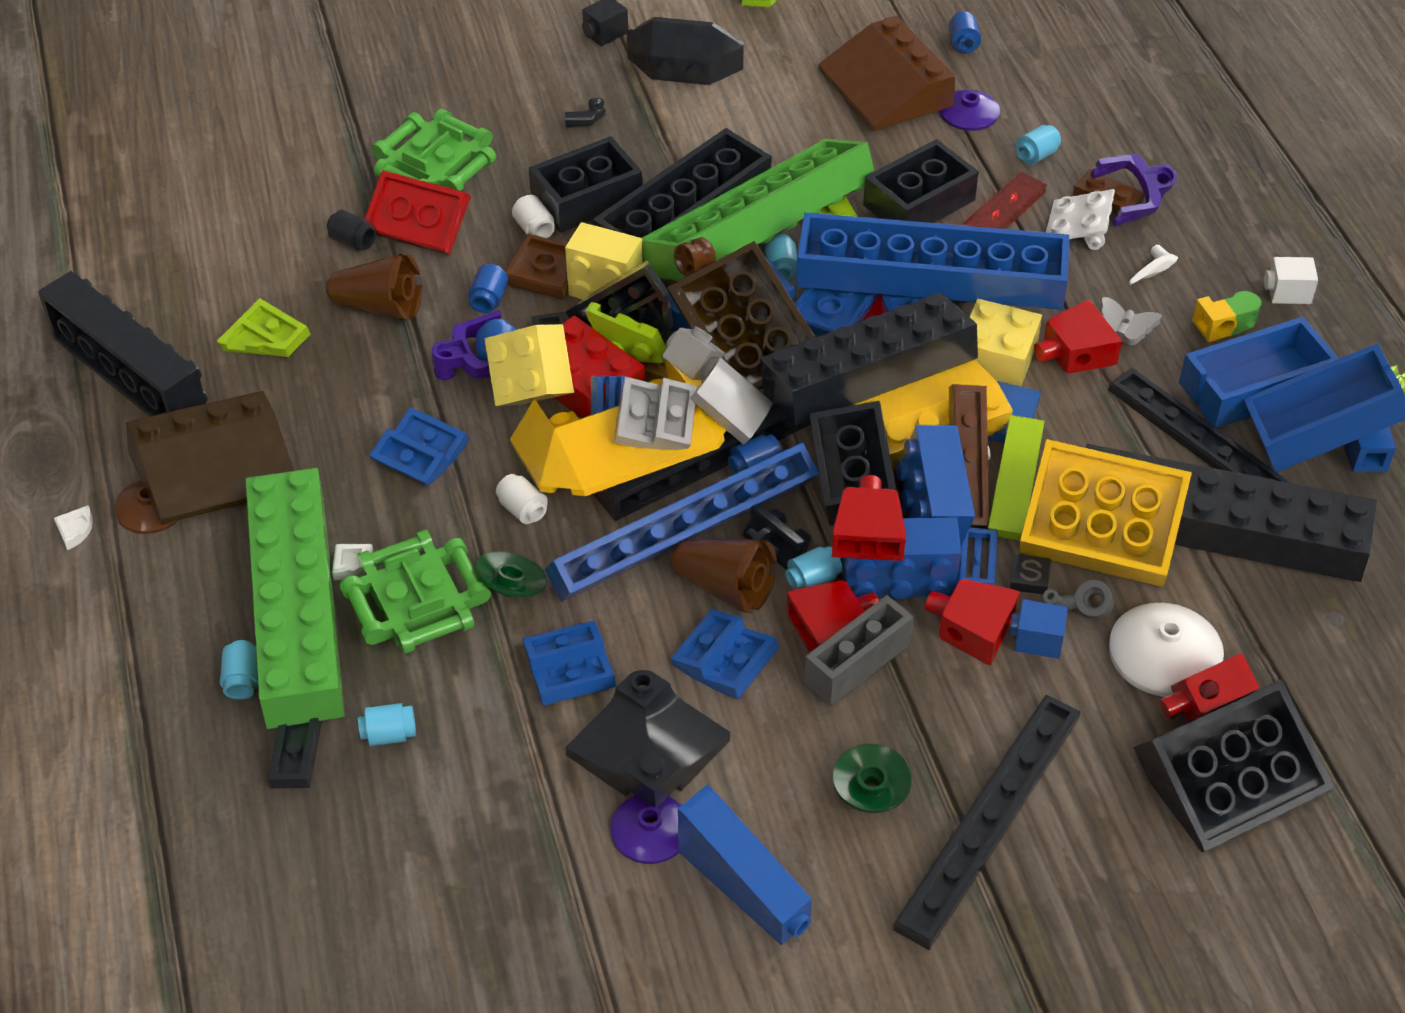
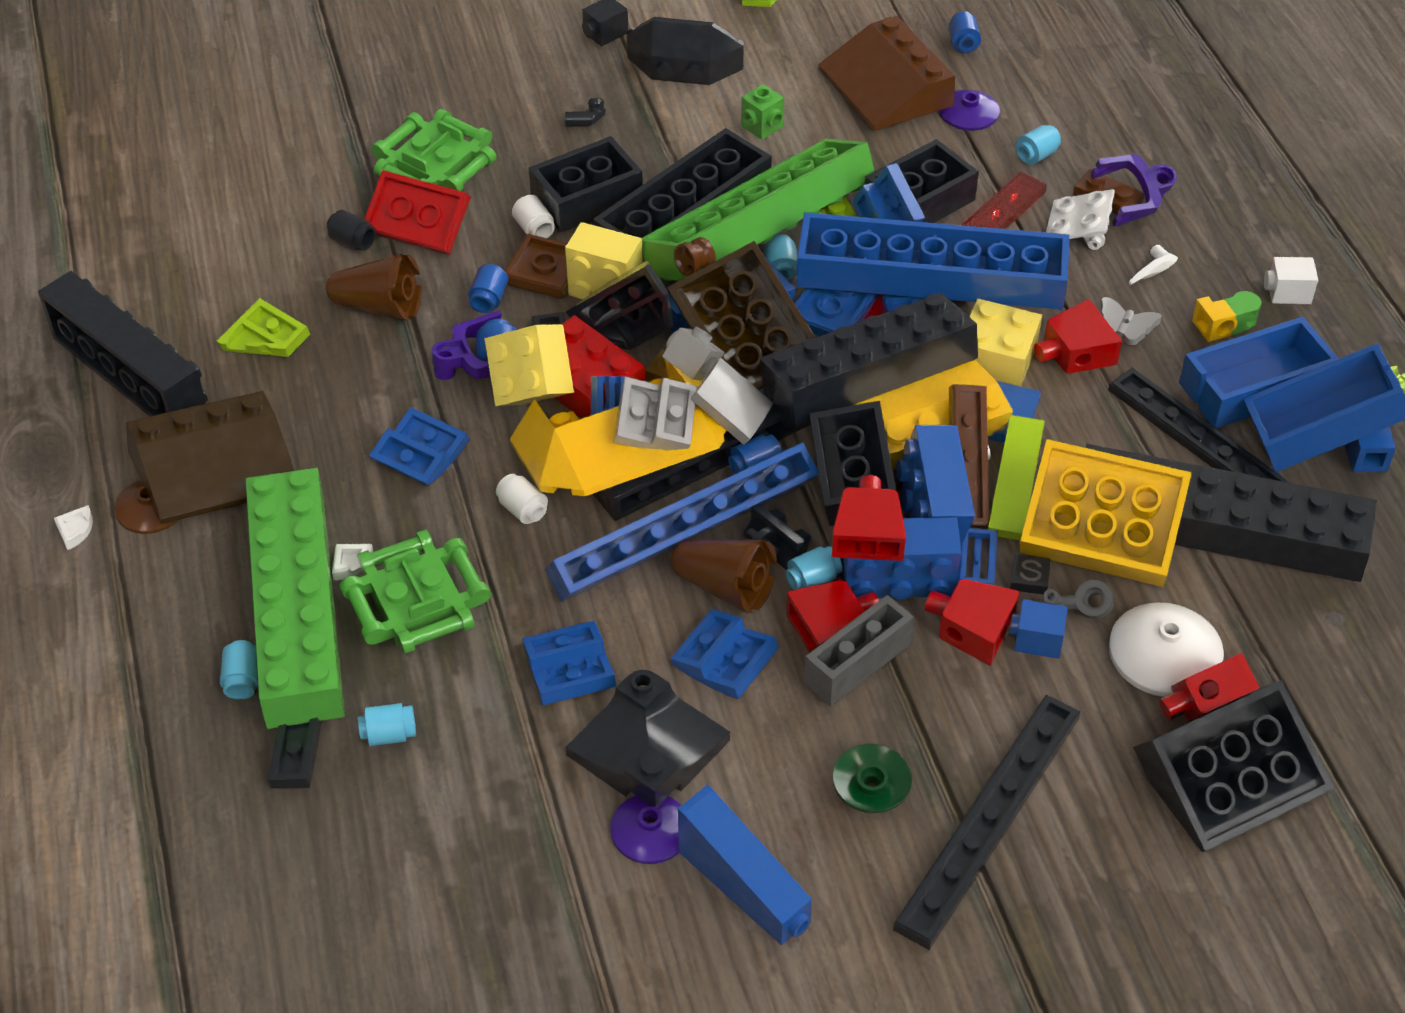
dark green dish [475,552,547,597] -> none
lime wing [585,302,667,364] -> none
none -> bright green brick [741,84,784,140]
none -> blue slope [852,163,925,222]

